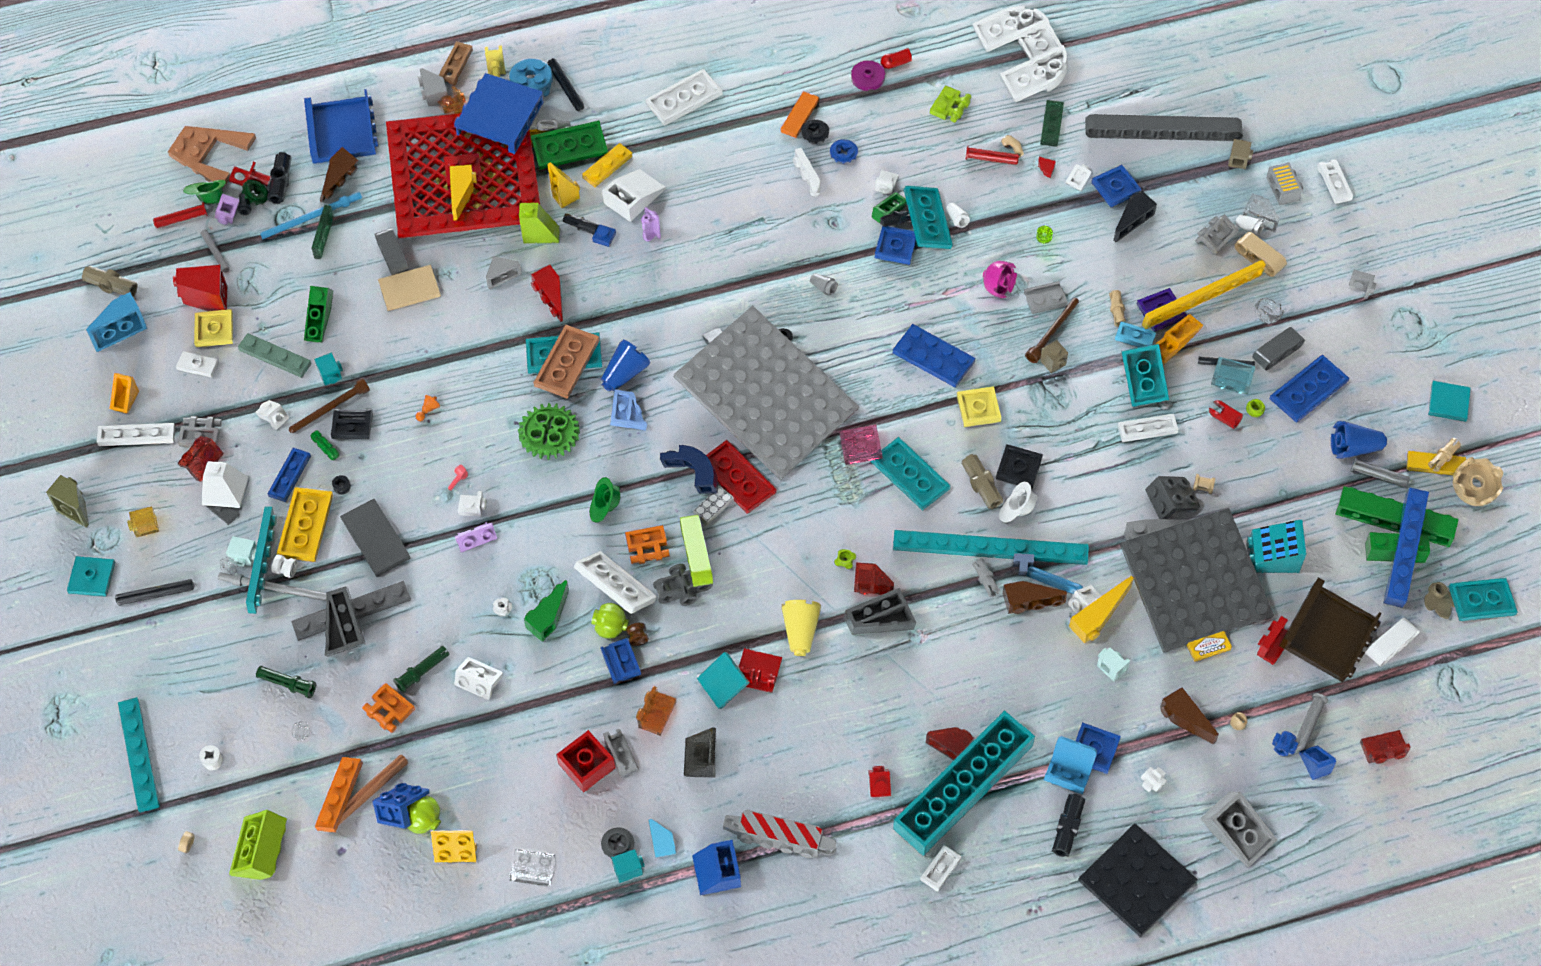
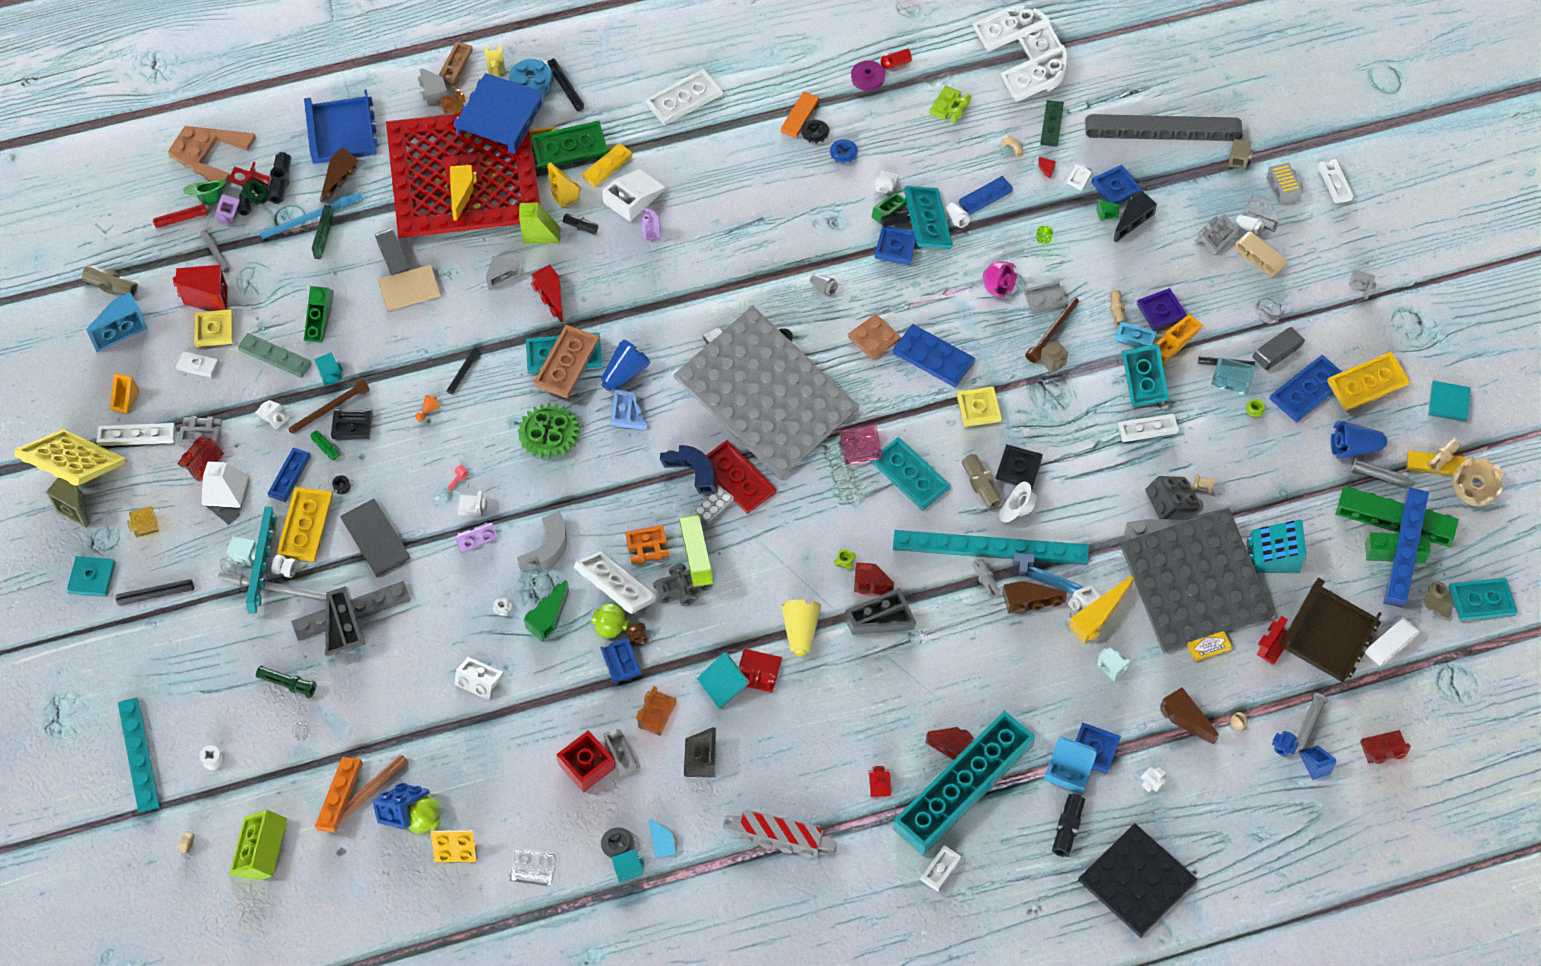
orange plate [362,683,415,733] -> none
dark green pin [393,645,450,693] -> none
light grey axle [536,119,571,131] -> none
green piece [589,477,621,523] -> none
blue plate [592,224,616,247] -> none
blue slope [692,839,741,895] -> none
white plate [793,148,820,197] -> none
red axle [965,145,1019,165] -> none
yellow tile [1142,260,1266,329] -> none
light grey slope [1200,792,1277,867] -> none
red piece [1209,400,1243,429] -> none
none -> light yellow plate [14,429,126,486]
none -> black bar [446,347,480,395]
none -> light grey arch [517,511,567,573]
none -> nougat plate [848,314,901,361]
none -> blue plate [958,176,1013,215]
none -> green slope [1096,200,1119,221]
none -> yellow plate [1327,351,1410,412]

